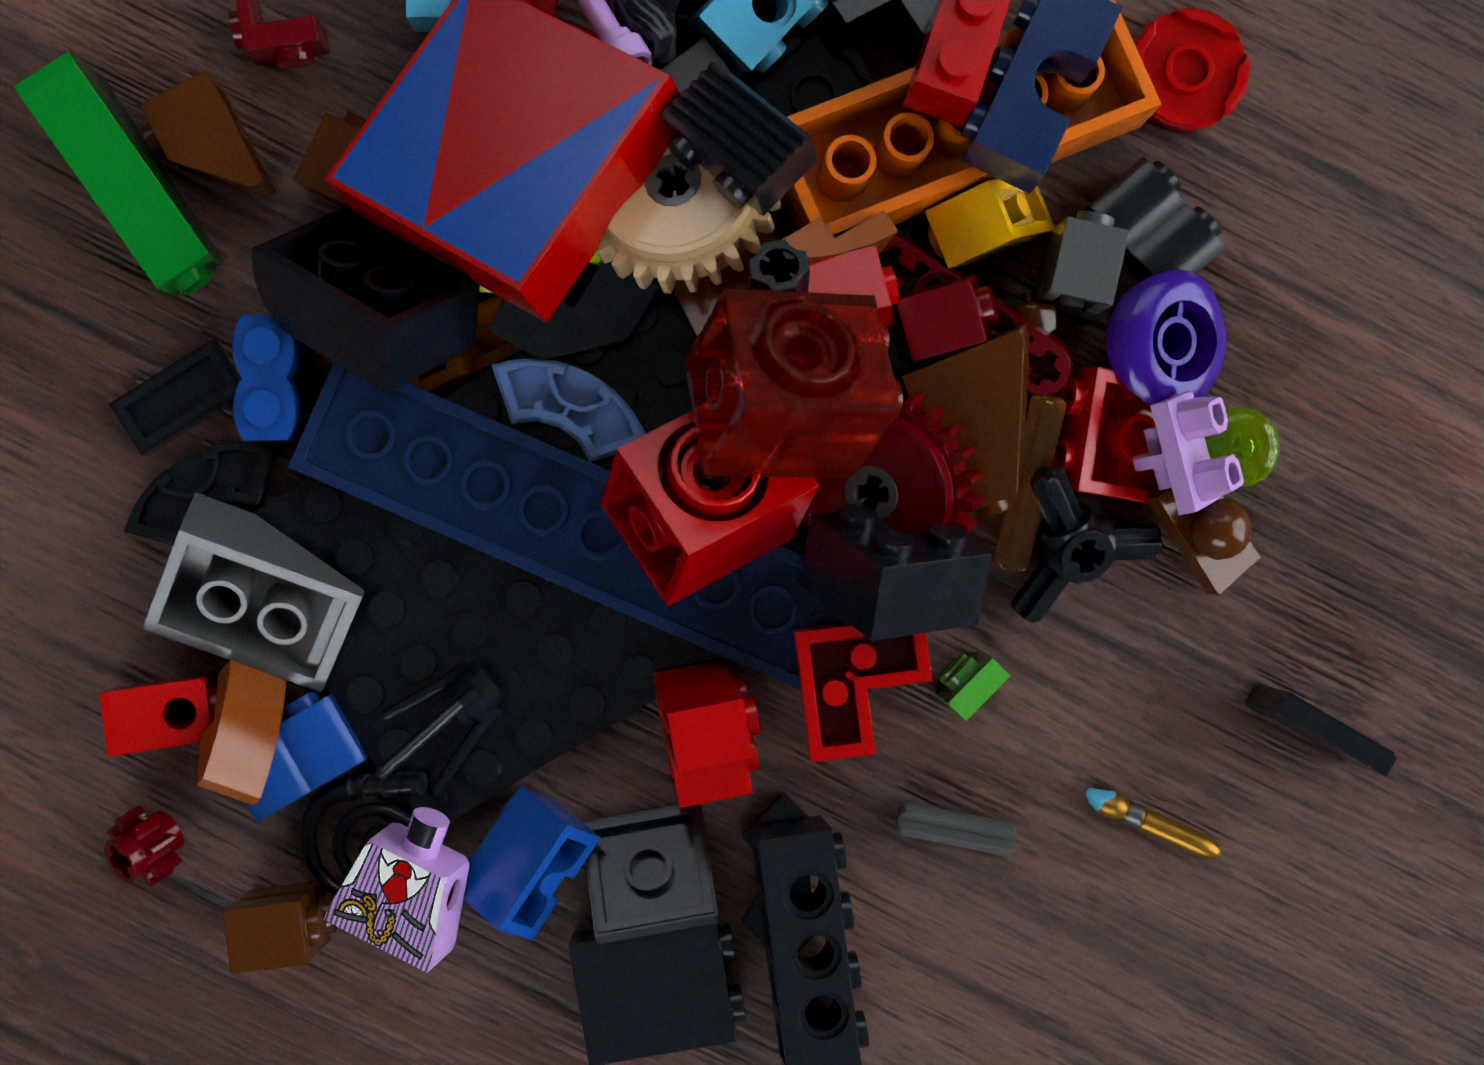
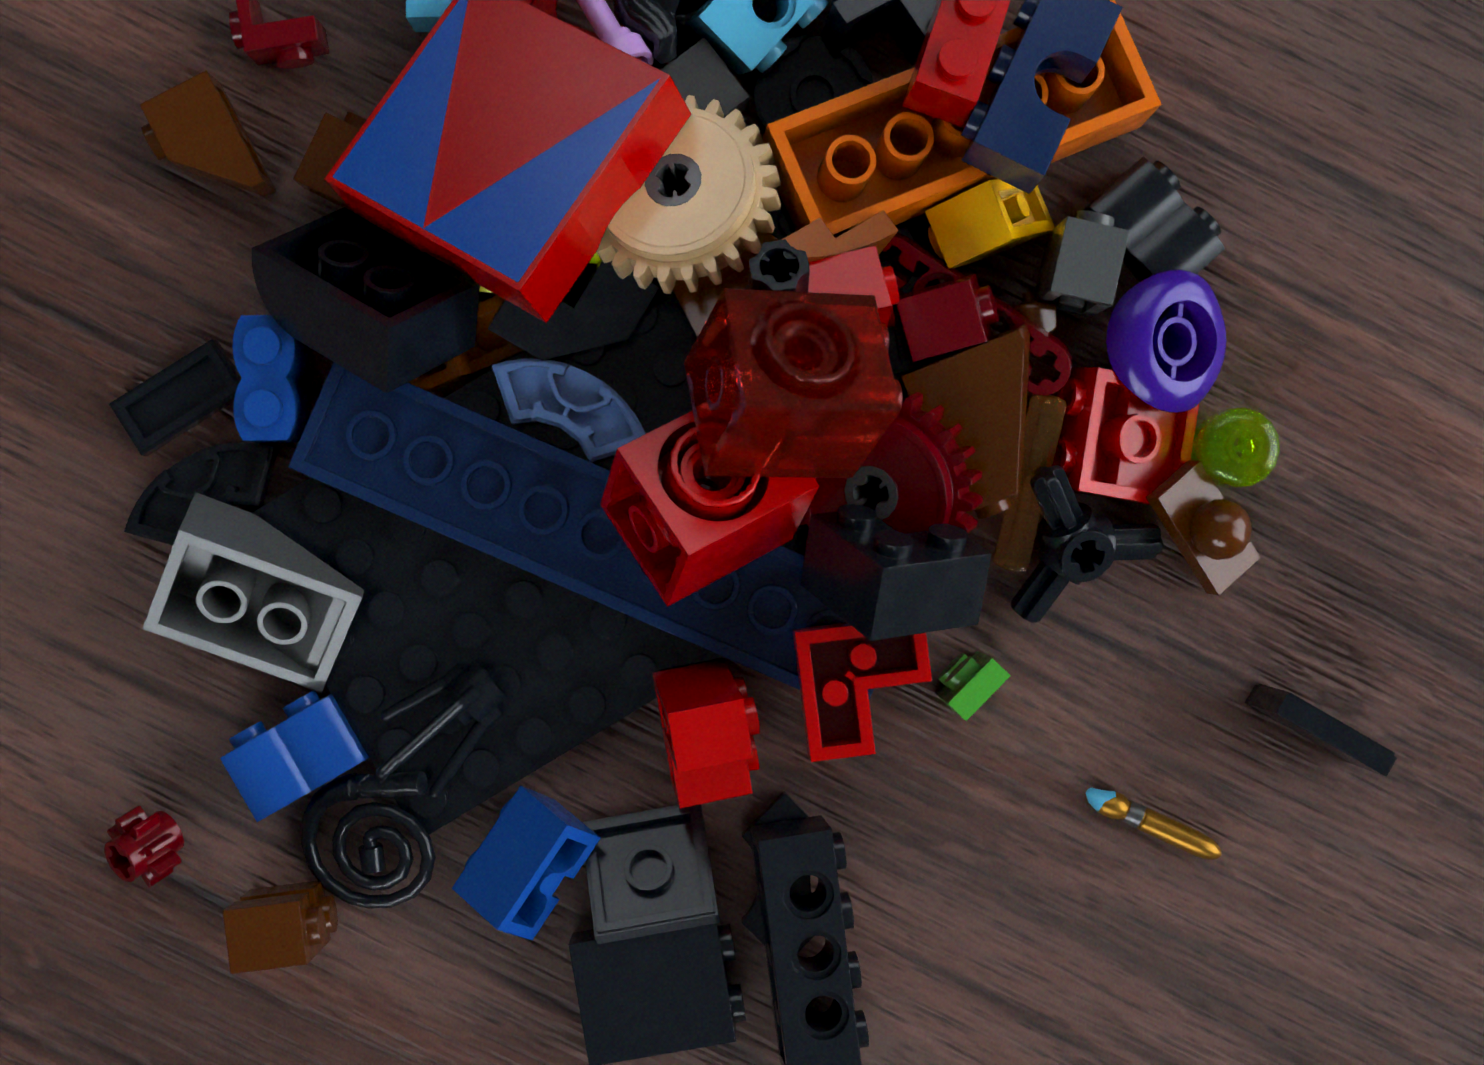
green slope [13,51,224,295] -> none
red torso [99,674,217,757] -> none
dark orange slope [196,659,286,805] -> none
torso [324,807,470,973] -> none
black brick [661,61,817,216] -> none
dark grey axle [896,802,1016,857] -> none
lavender hips [1132,390,1244,515] -> none
red tile [1134,7,1250,133] -> none

